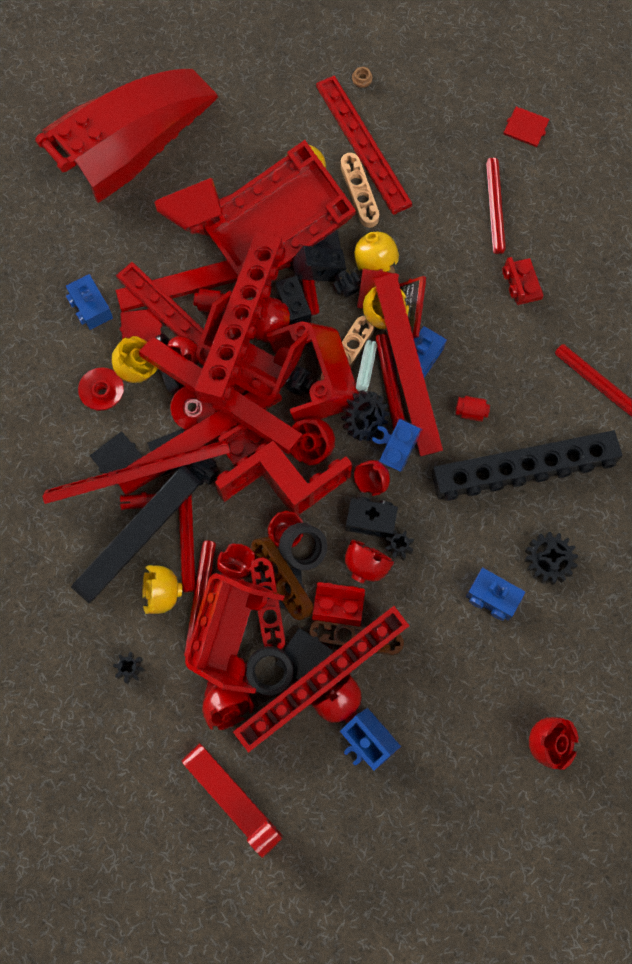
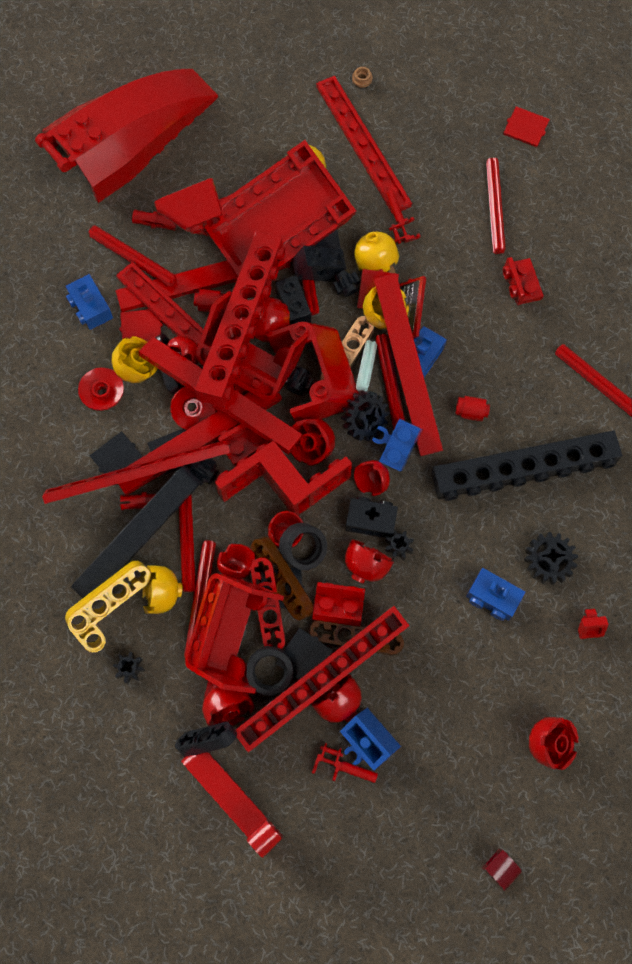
light nougat beam [341,153,379,228] -> none
none -> yellow beam [65,561,151,652]
none -> red axle [88,225,177,286]
none -> red pin [132,209,177,231]
none -> black beam [175,722,237,757]
none -> red piece [312,742,378,783]
none -> red piece [386,190,421,244]
none -> dark red brick [482,849,522,892]
none -> red tile [578,609,609,639]

